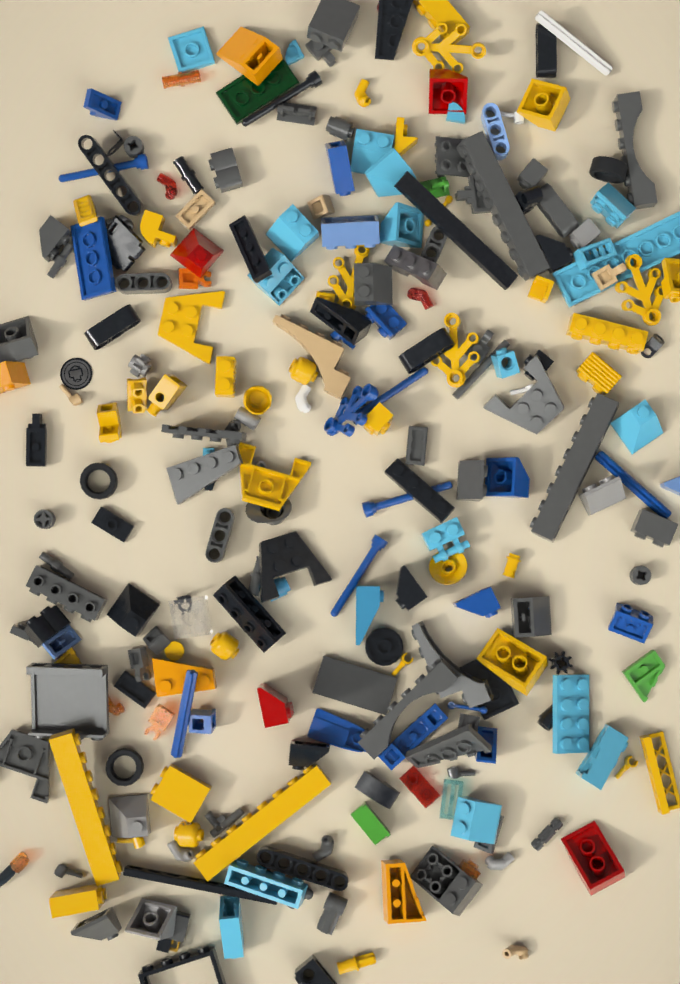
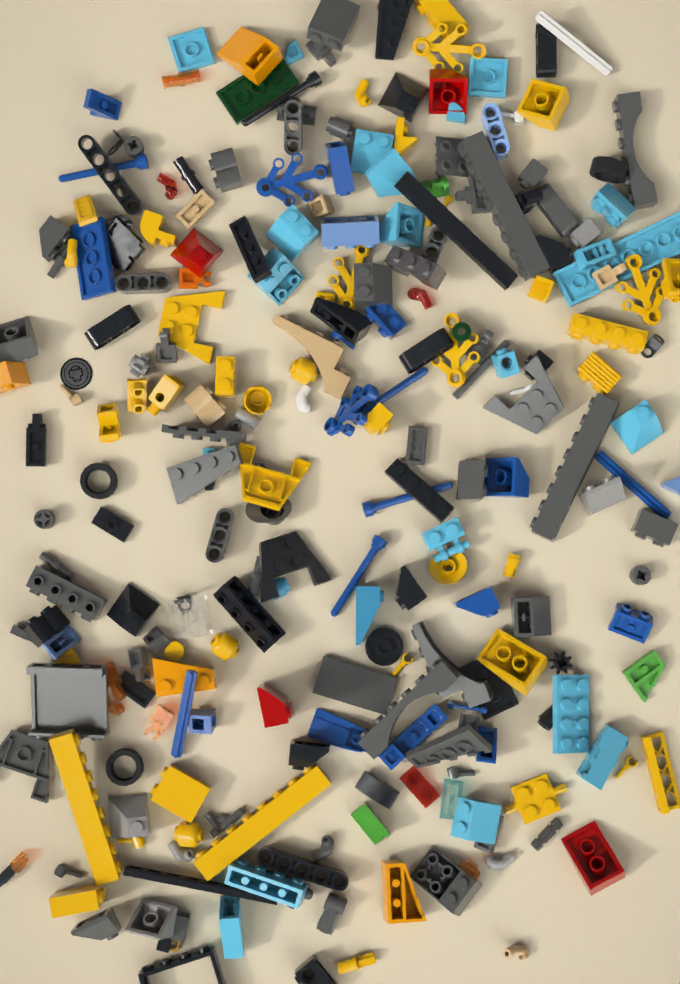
none -> yellow arm [64,239,78,268]
none -> clear orange pin [104,662,126,701]
none -> dark grey plate [156,328,178,363]
none -> tan brick [183,384,226,429]
none -> blue plant [256,153,328,207]
none -> dark grey beam [284,97,303,156]
none -> black slope [378,72,429,123]
none -> dark green plate [452,322,471,342]
none -> medium azure plate [467,57,508,99]
none -> yellow plate [503,773,568,825]

